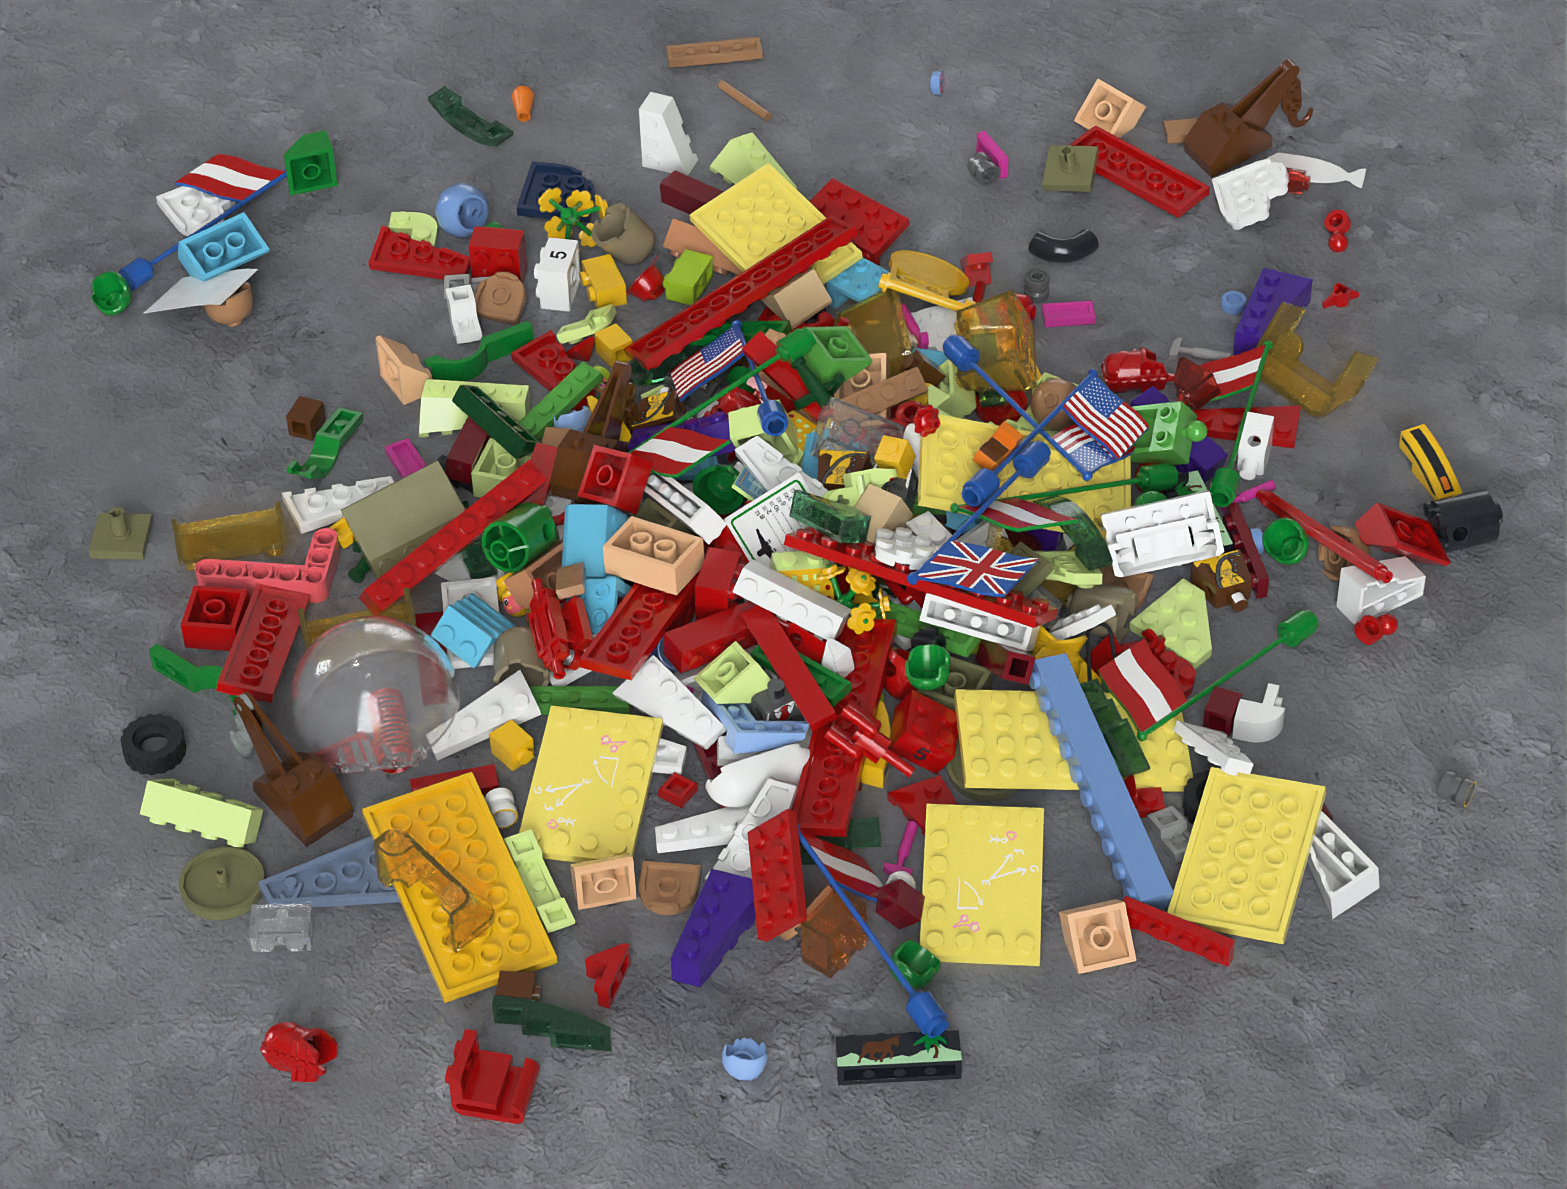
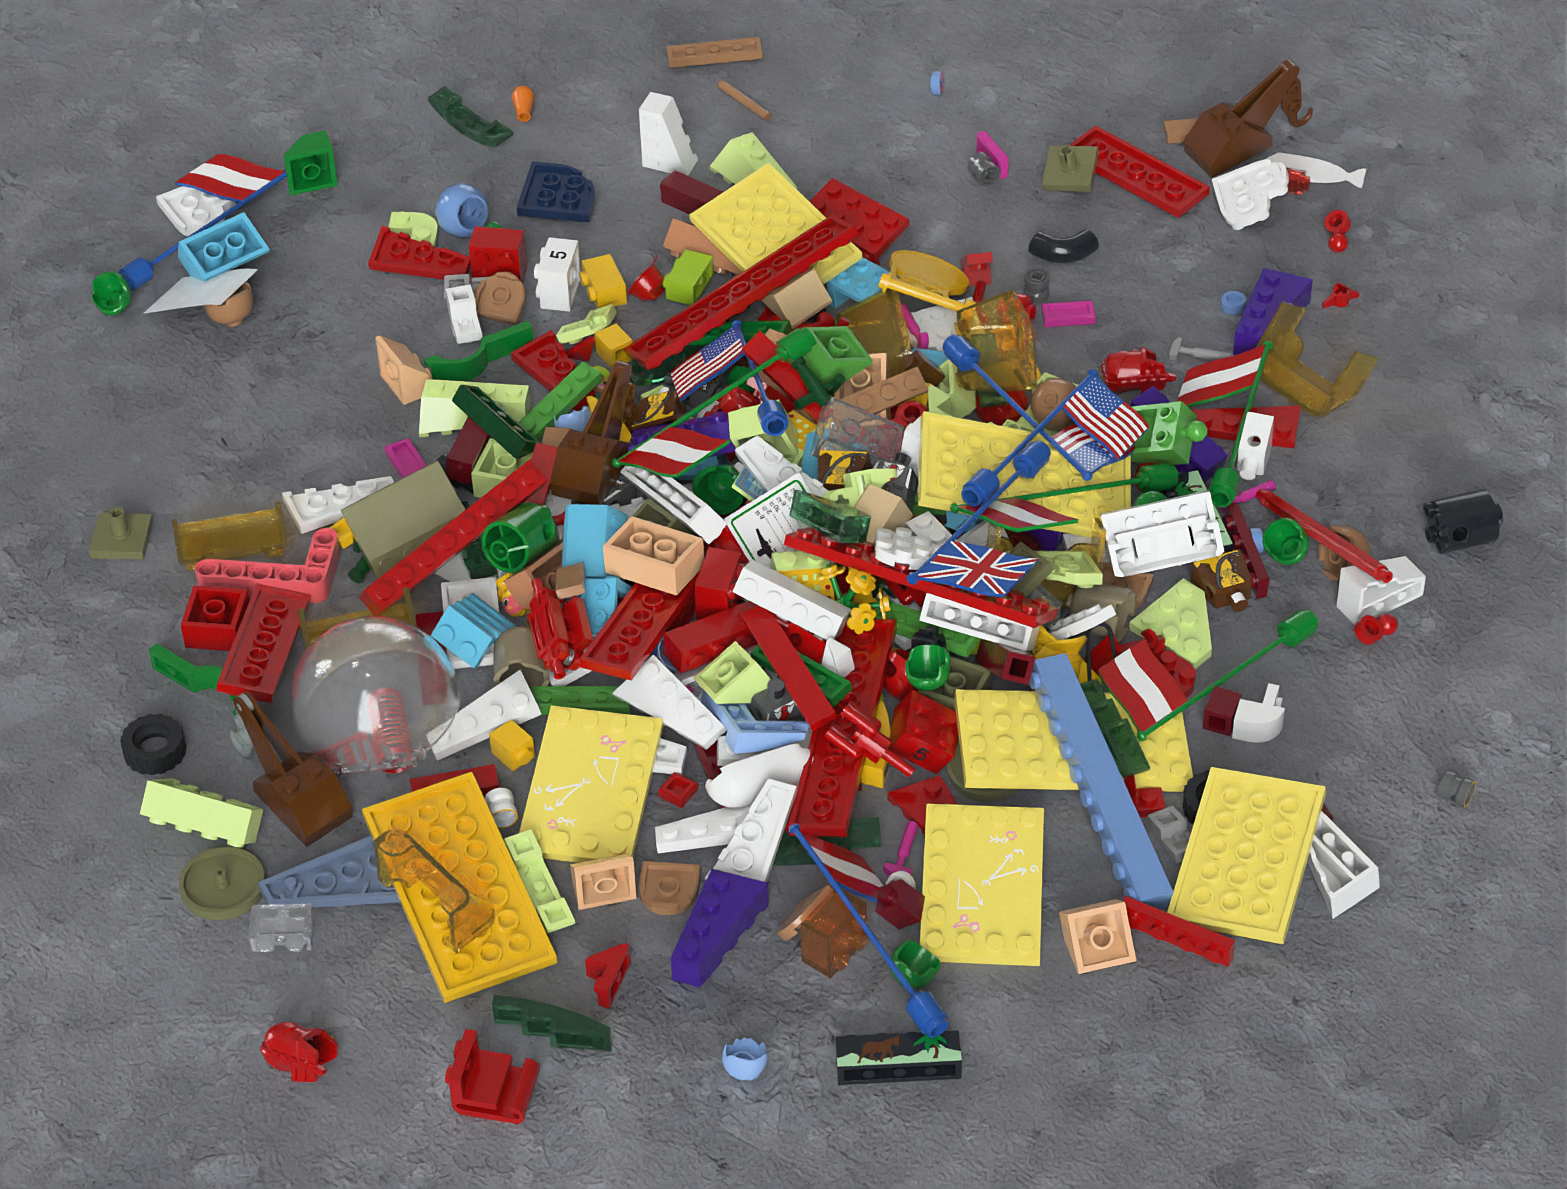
reddish brown brick [286,396,326,441] -> none
green piece [287,407,363,479] -> none
reddish brown brick [495,971,542,1016] -> none
yellow plant [538,188,609,252] -> none
red brick [577,445,653,515] -> none
dark tan cylinder [592,203,655,266] -> none
red plate [747,809,807,942] -> none
yellow brick [874,435,916,479] -> none
red plant [913,404,941,437] -> none
orange leg [972,421,1024,471] -> none
clear green slope [1033,495,1113,571] -> none
light nougat slope [1074,79,1146,138] -> none
white wing [1173,720,1253,776] -> none
clear red slope [1174,356,1221,411] -> none
red slope [1355,502,1451,566] -> none
yellow slope [1399,424,1462,500] -> none

